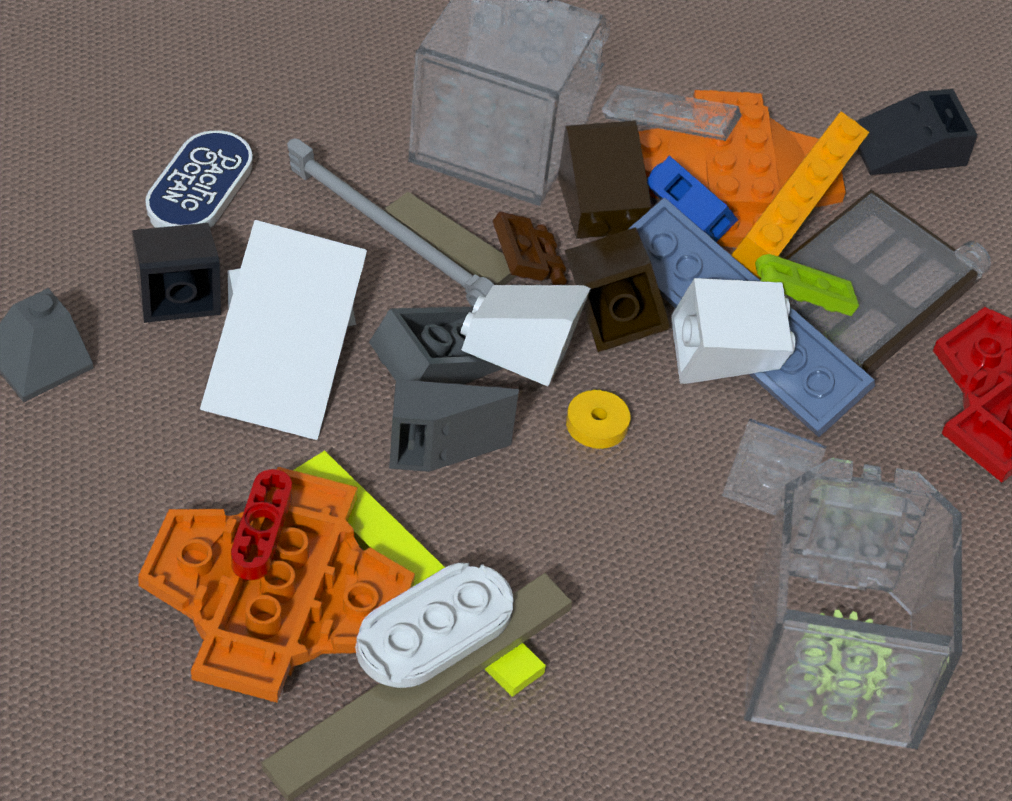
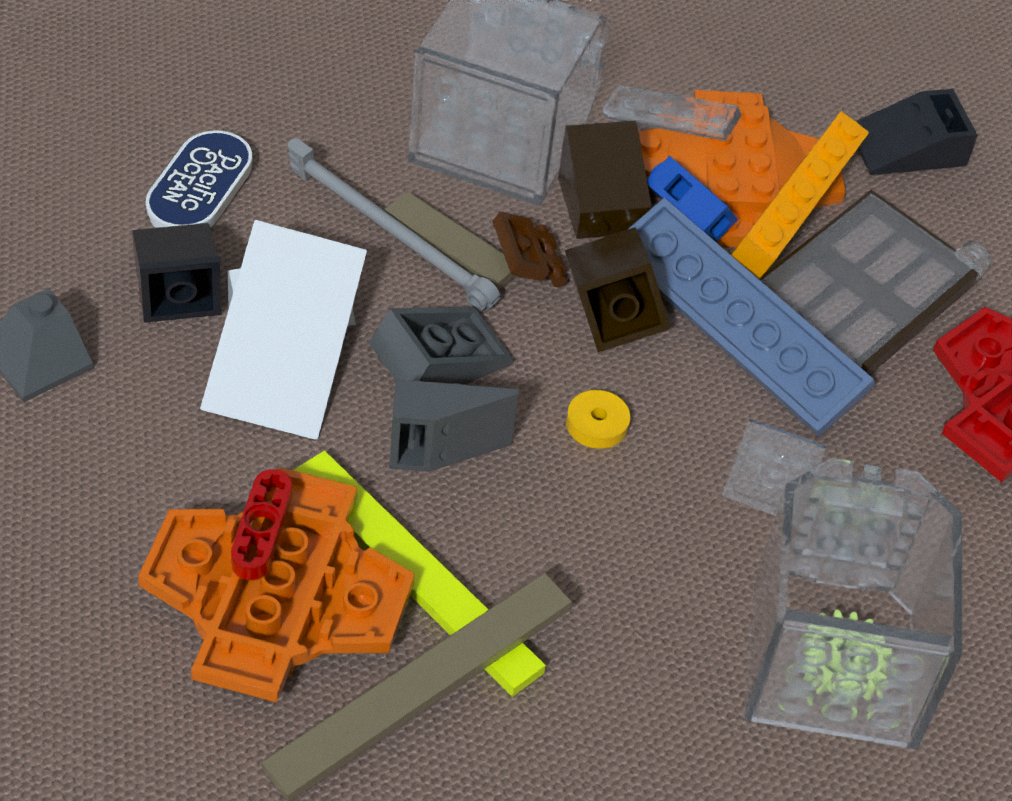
white tile [356,563,513,688] -> none
white slope [460,285,591,386] -> none
white slope [671,278,795,384] -> none
lime plate [755,254,859,316] -> none

